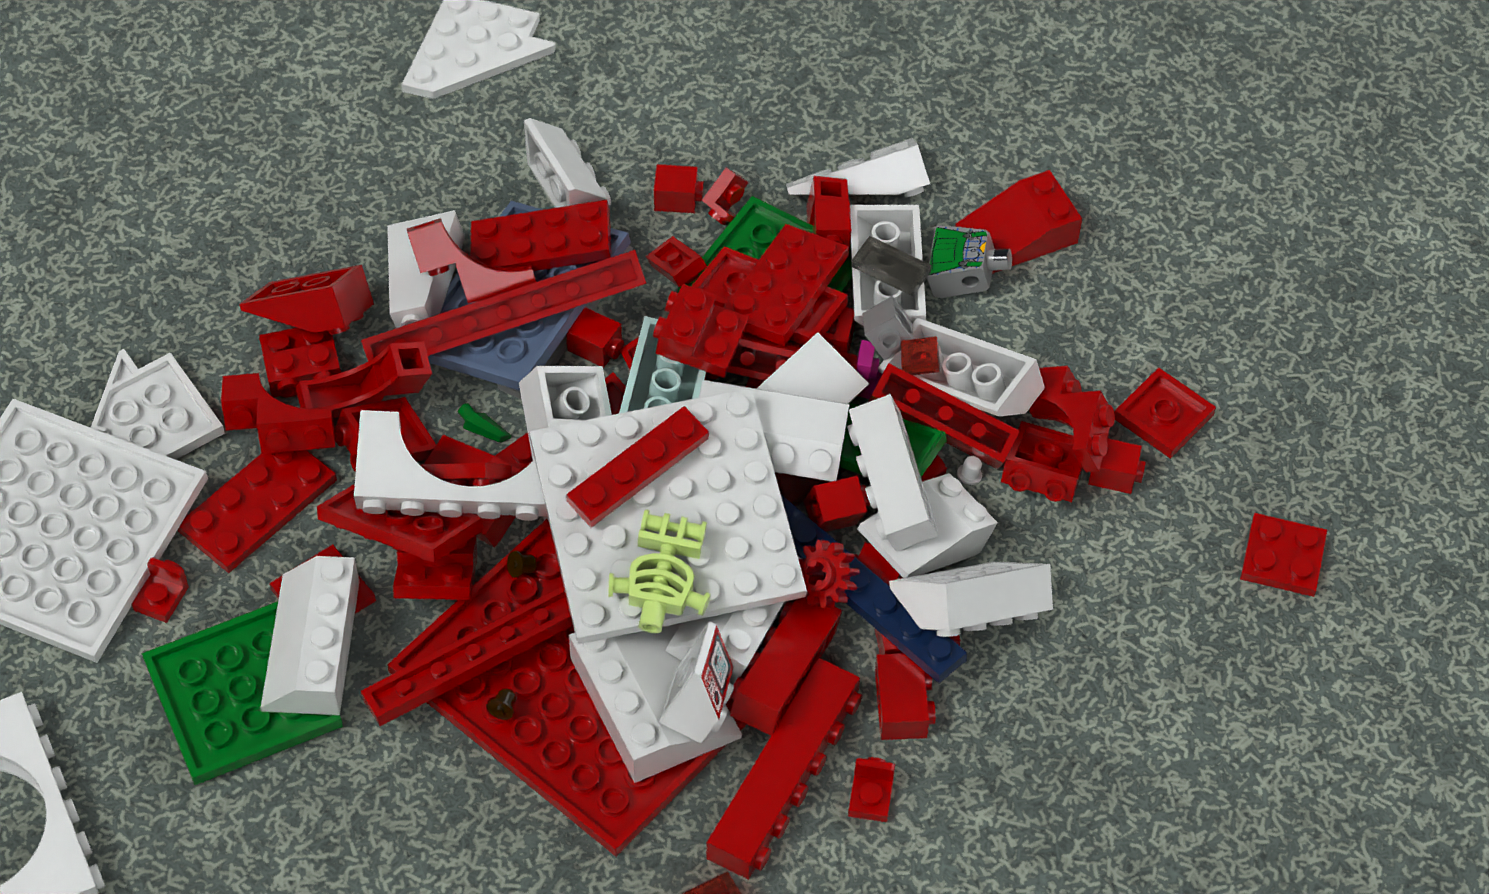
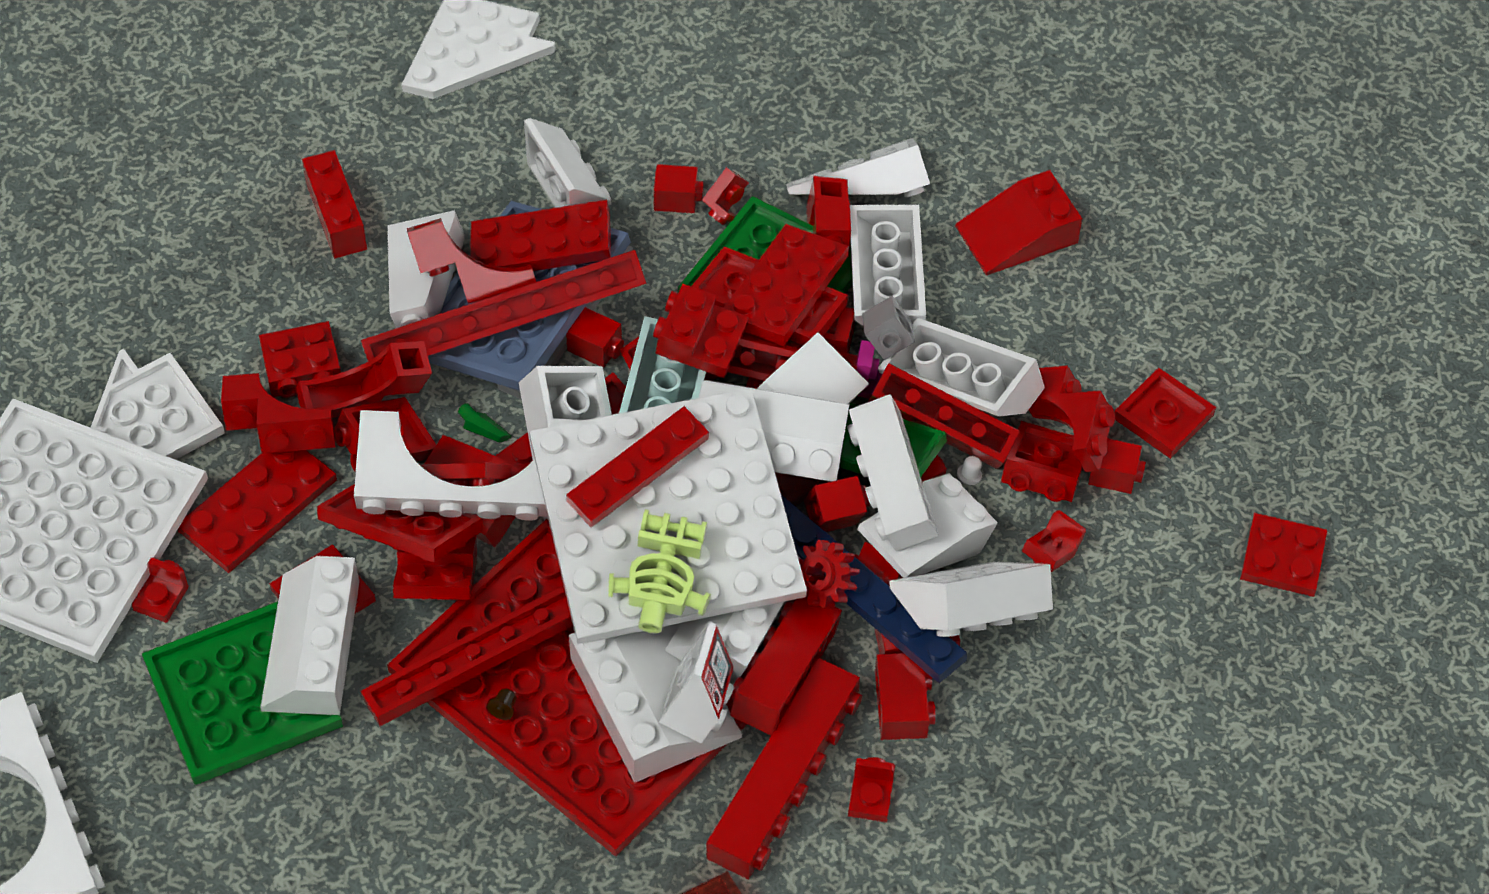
red slope [239,264,374,335] -> none
dark brown piece [507,551,537,578] -> none
red plate [645,236,707,288] -> none
clear smoke tile [852,236,931,296] -> none
clear red plate [901,336,940,375] -> none
torso [926,225,1012,298] -> none
none -> red brick [302,150,367,259]
none -> red bracket [1022,510,1086,572]

